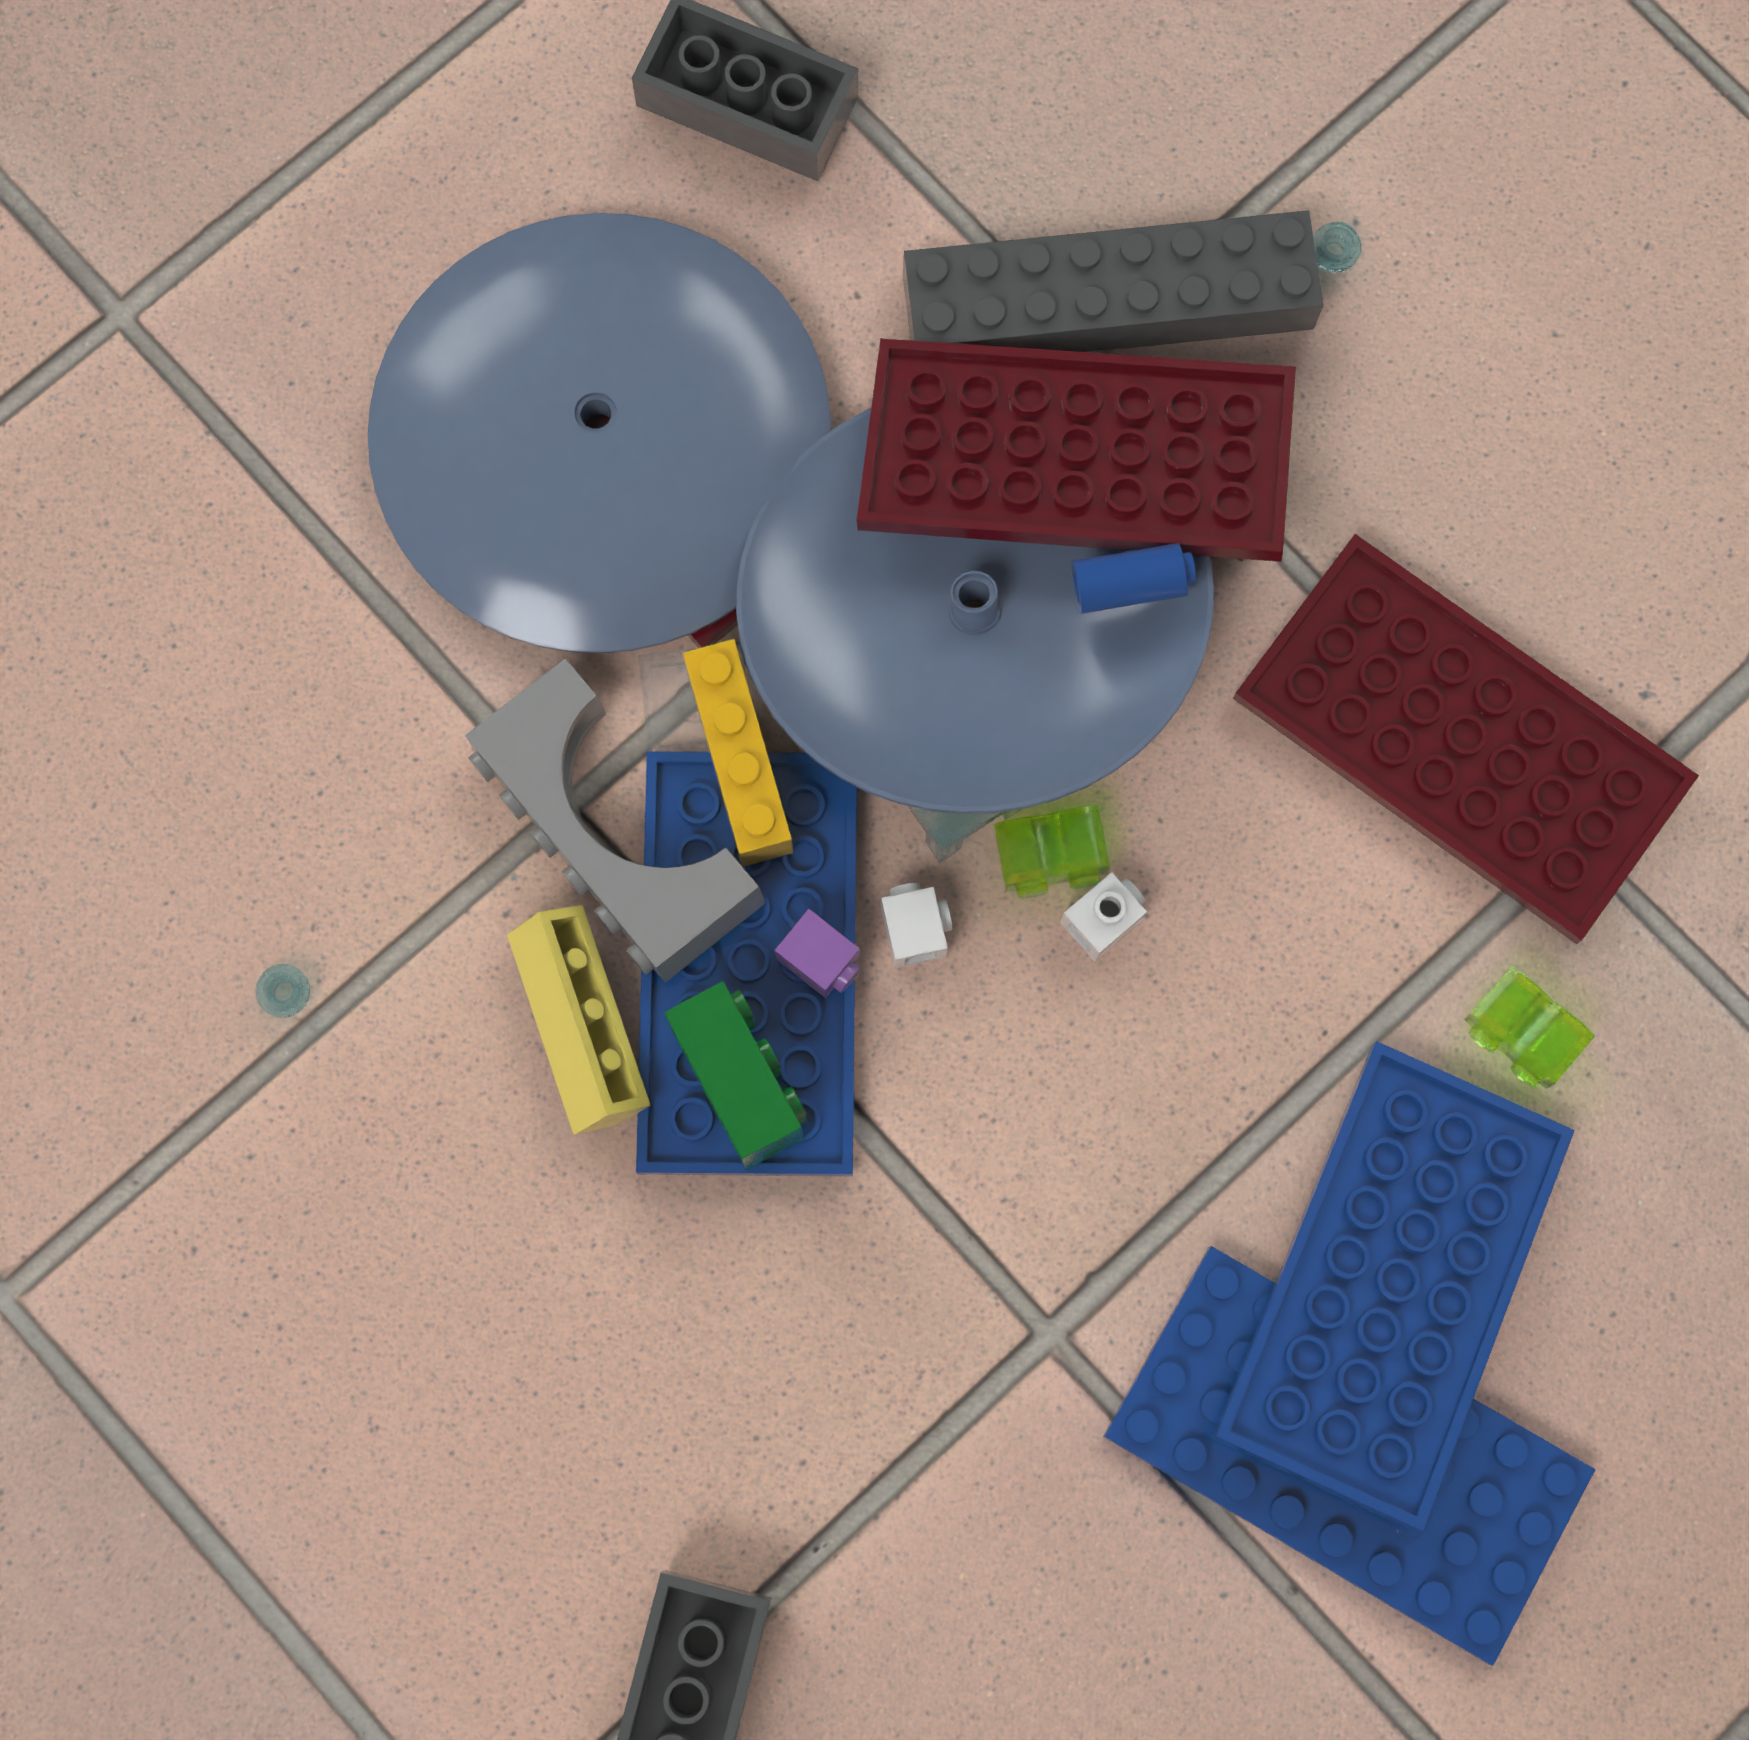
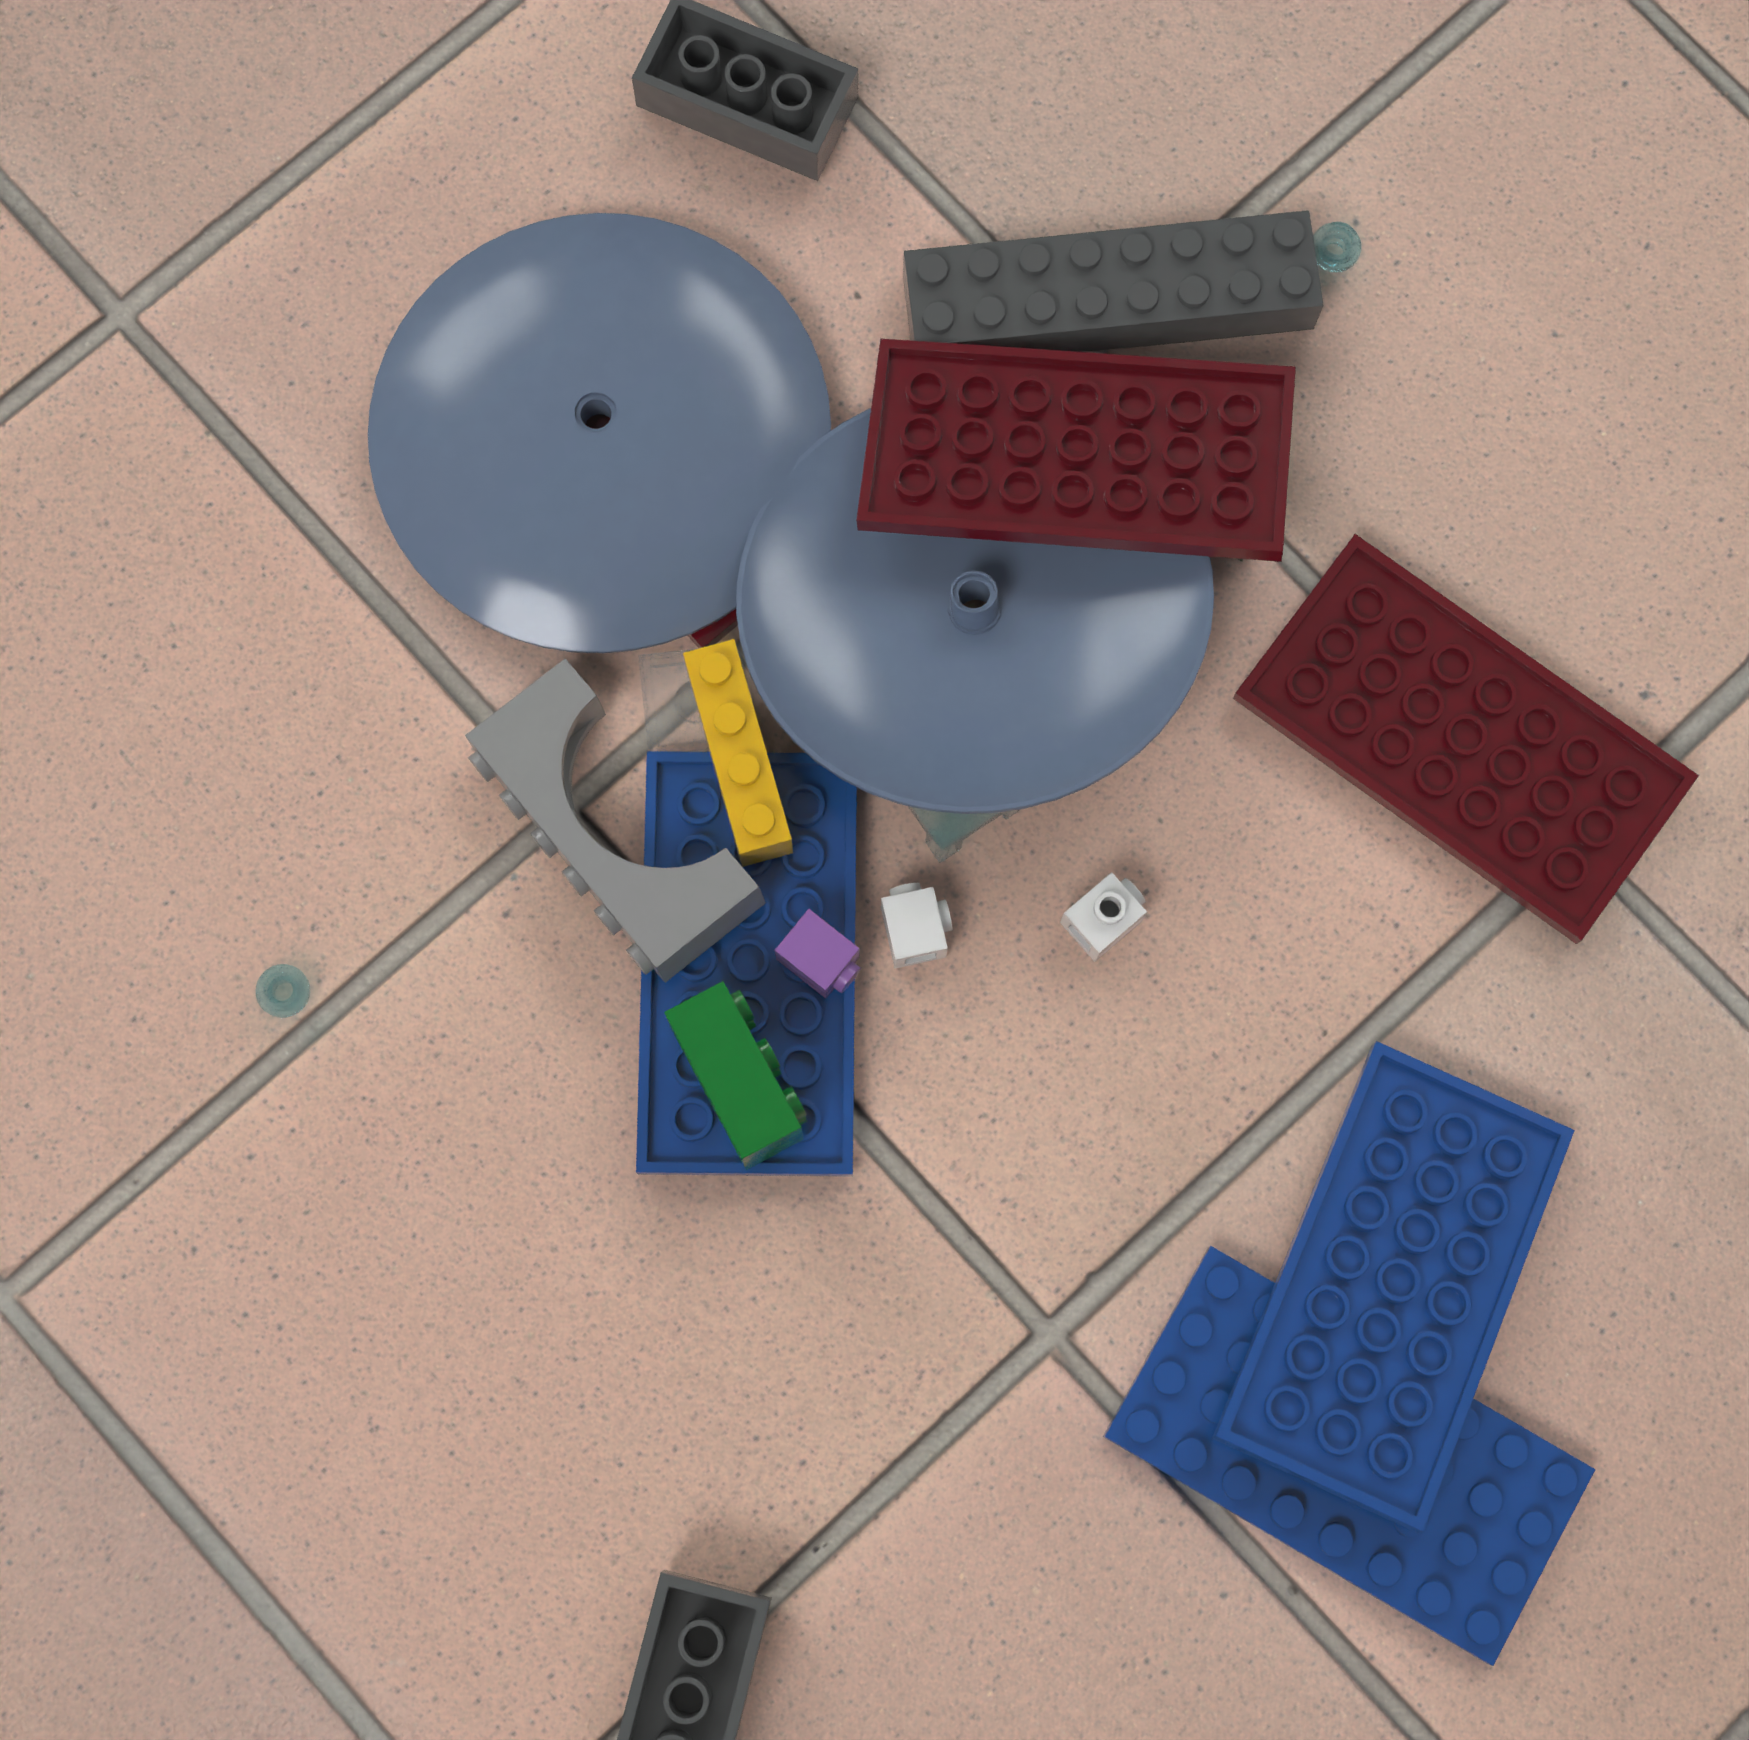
light yellow brick [507,905,651,1135] -> none
clear neon green brick [993,805,1110,899] -> none
blue brick [1071,543,1196,614] -> none
clear neon green brick [1464,966,1595,1089] -> none

